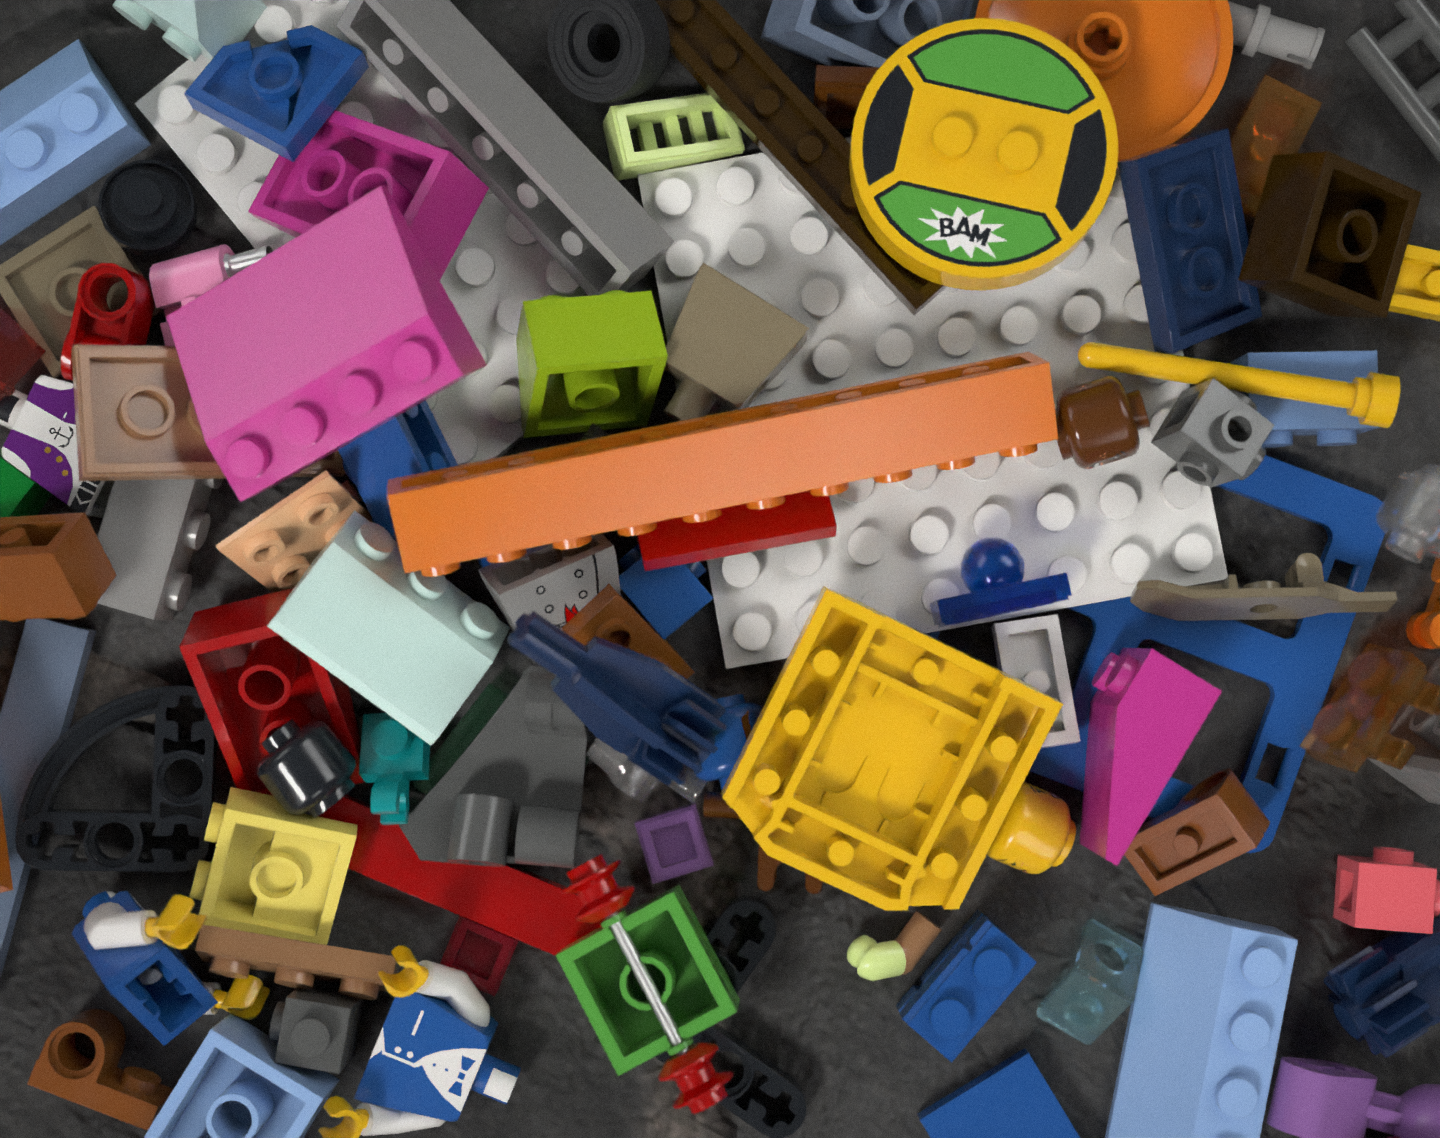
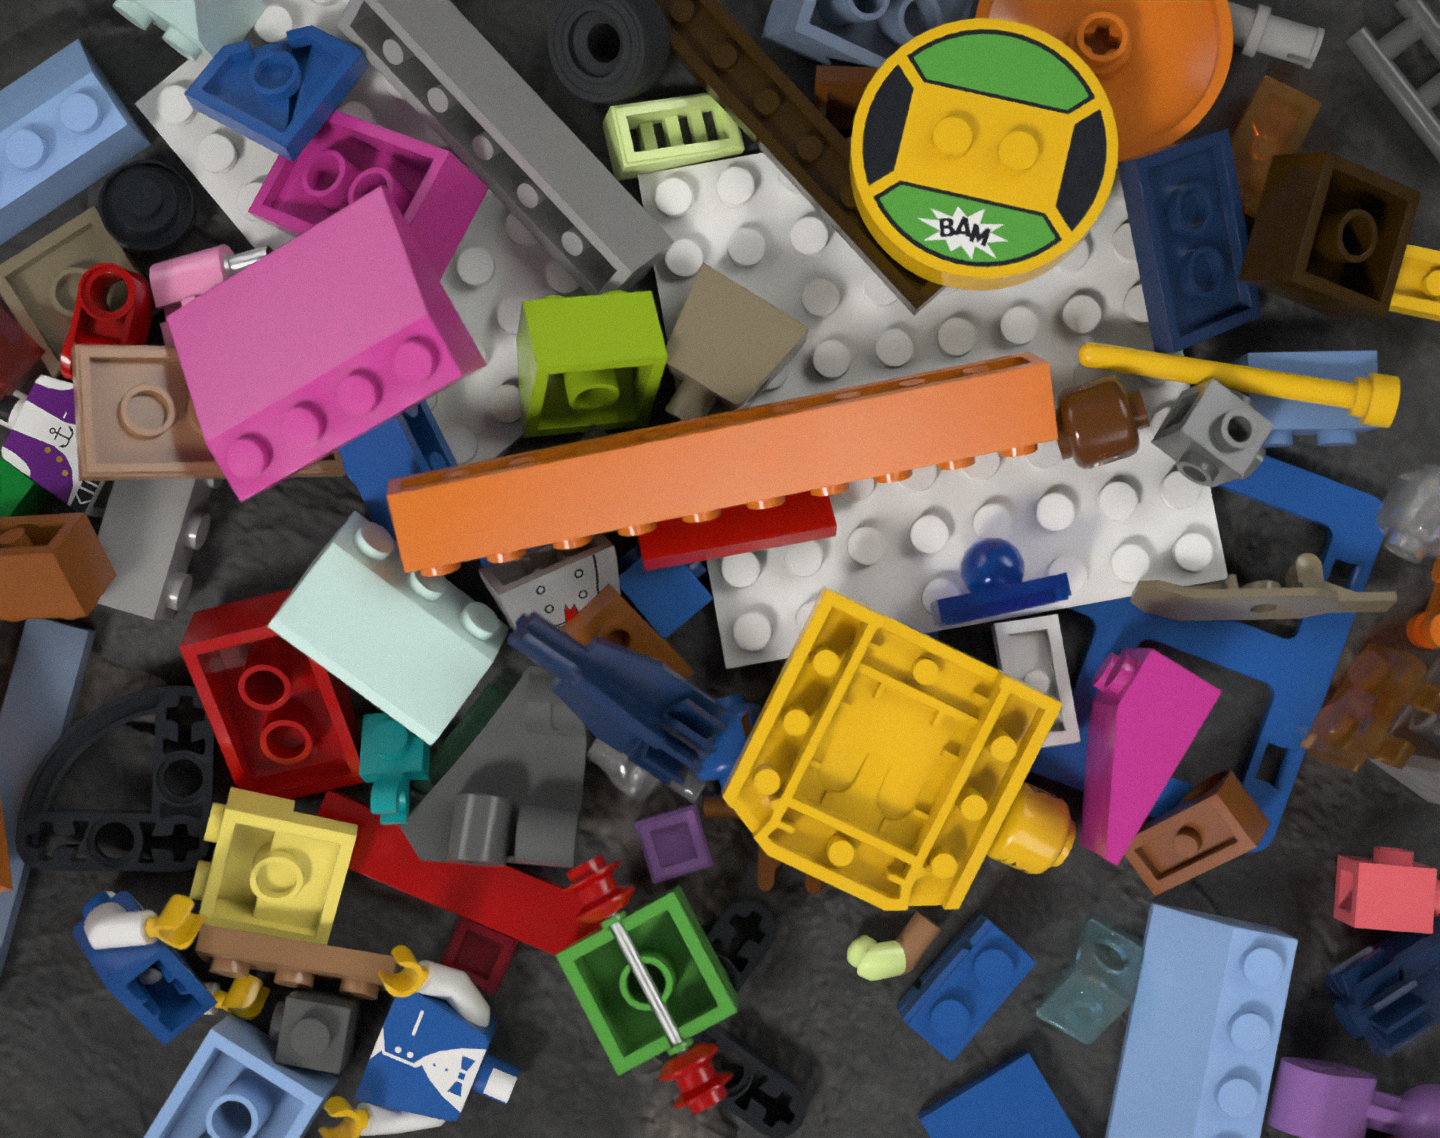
dark orange plate [27,1008,173,1131] -> none
light nougat hinge [216,470,372,593] -> none
black head [257,719,356,818] -> none

